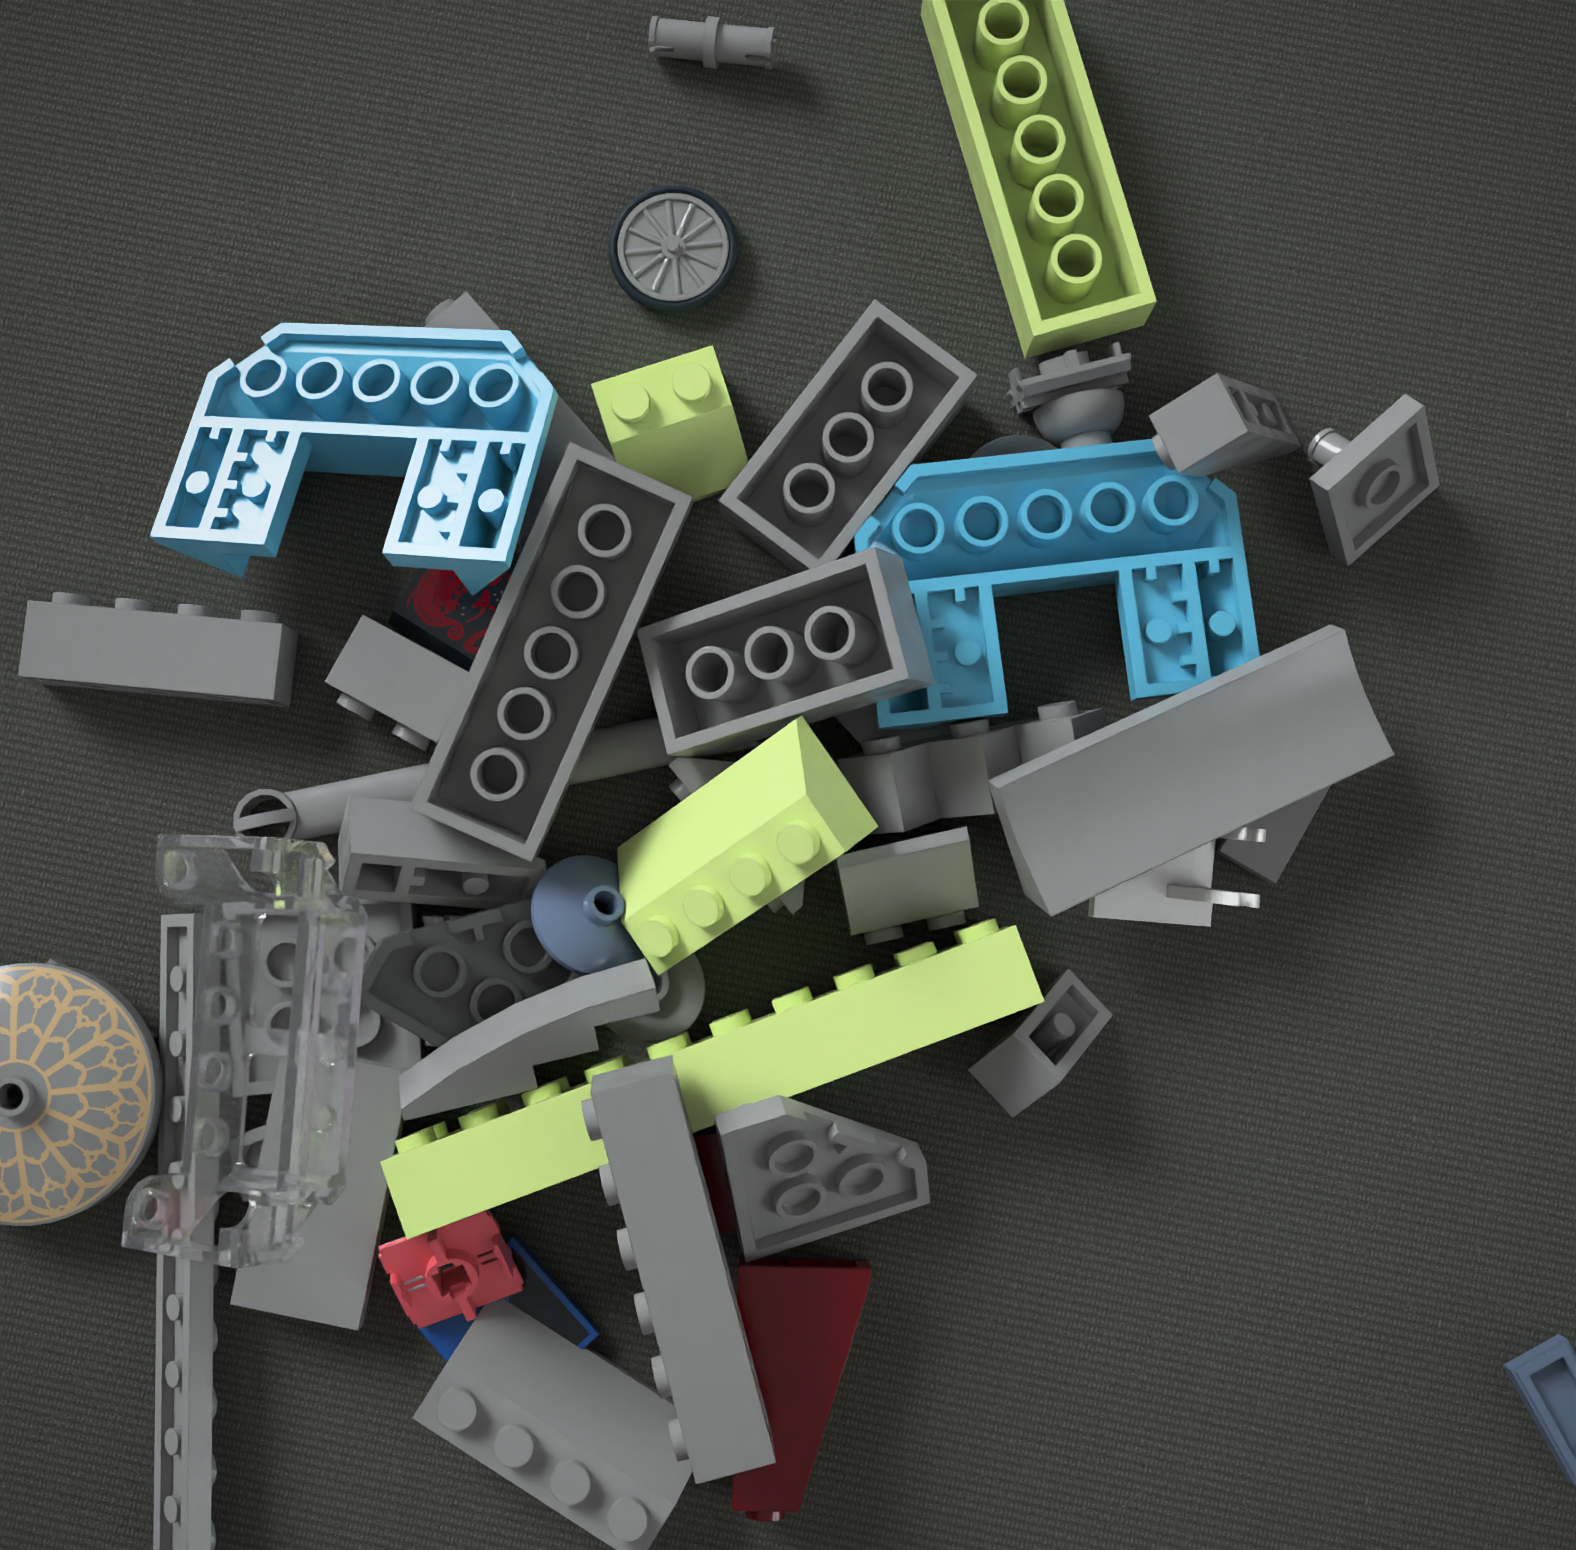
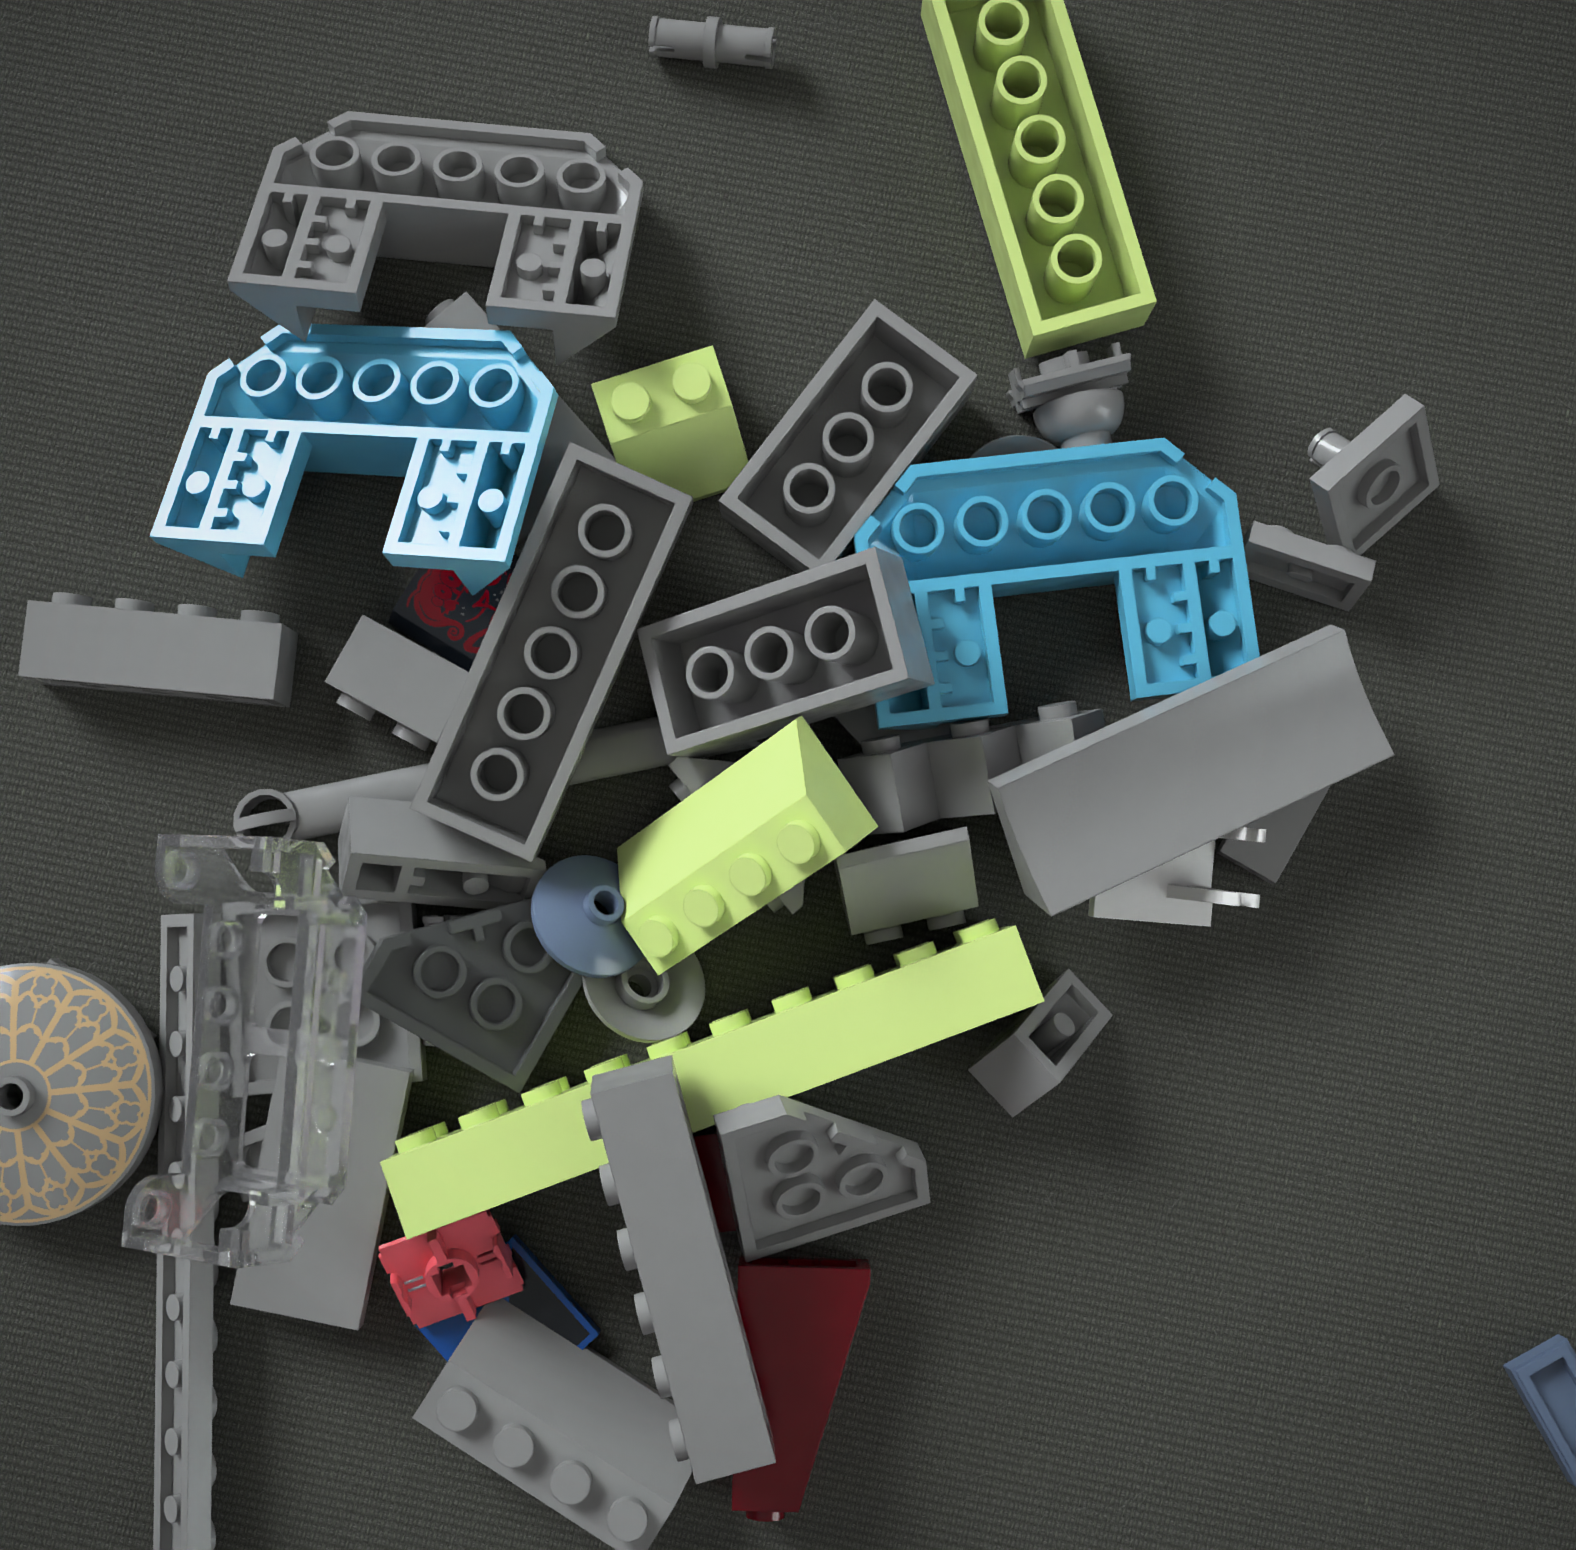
light grey slope [398,958,660,1121] -> none
light grey wheel [608,185,739,313] -> none
light grey slope [1149,373,1301,477] -> none
none -> light grey slope [227,111,644,366]
none -> light grey plate [1243,521,1376,612]

